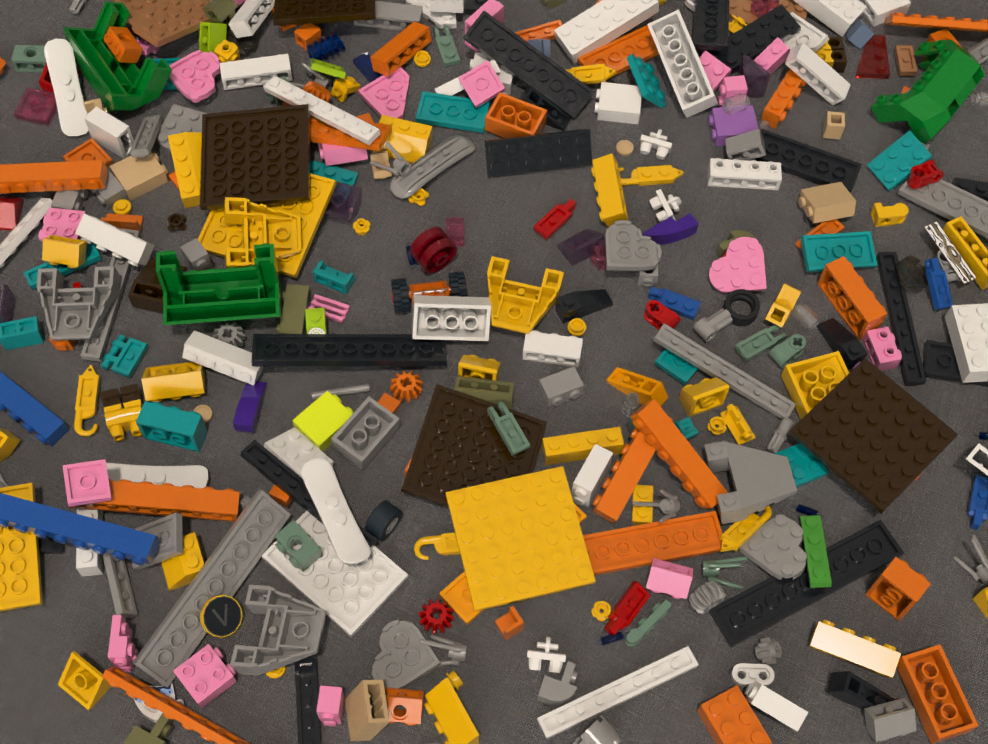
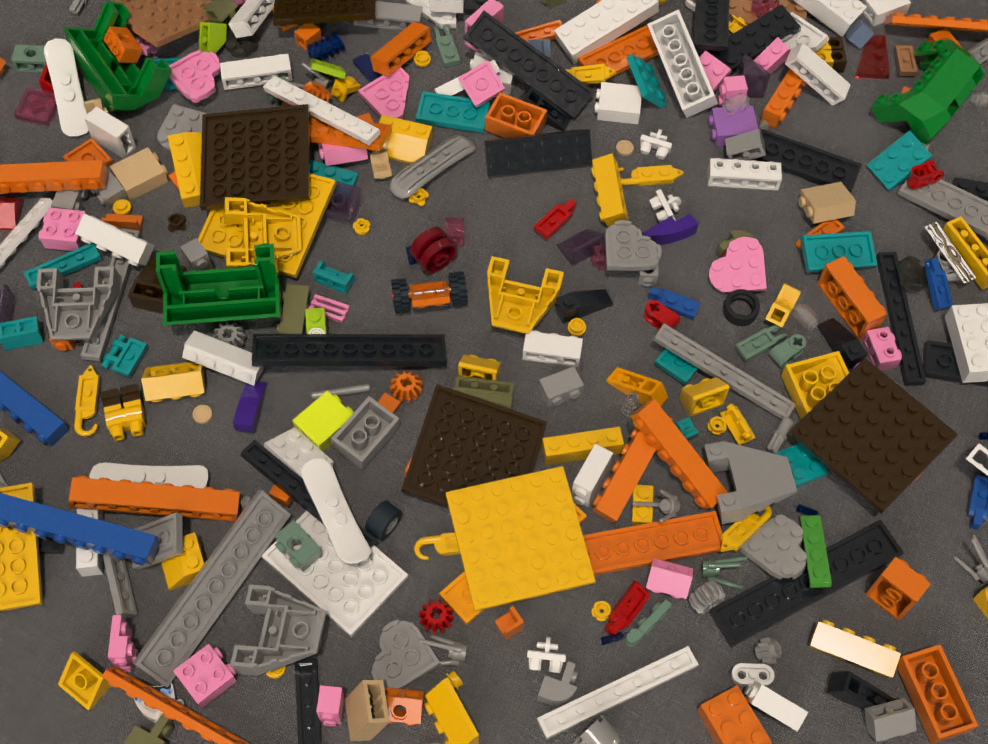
yellow brick [42,235,87,268] -> none
bright pink plate [62,459,111,507] -> none
light grey plate [130,114,163,158] -> none
teal brick [136,401,208,453] -> none
black tile [200,595,243,638] -> none
yellow brick [214,39,241,63] -> none
light grey plant [370,141,411,176] -> none
white brick [412,295,491,341] -> none
sand green hinge [487,402,530,456] -> none
light grey piece [693,308,733,342] -> none
tan brick [823,111,845,140] -> none
yellow leg [870,203,909,227] -> none

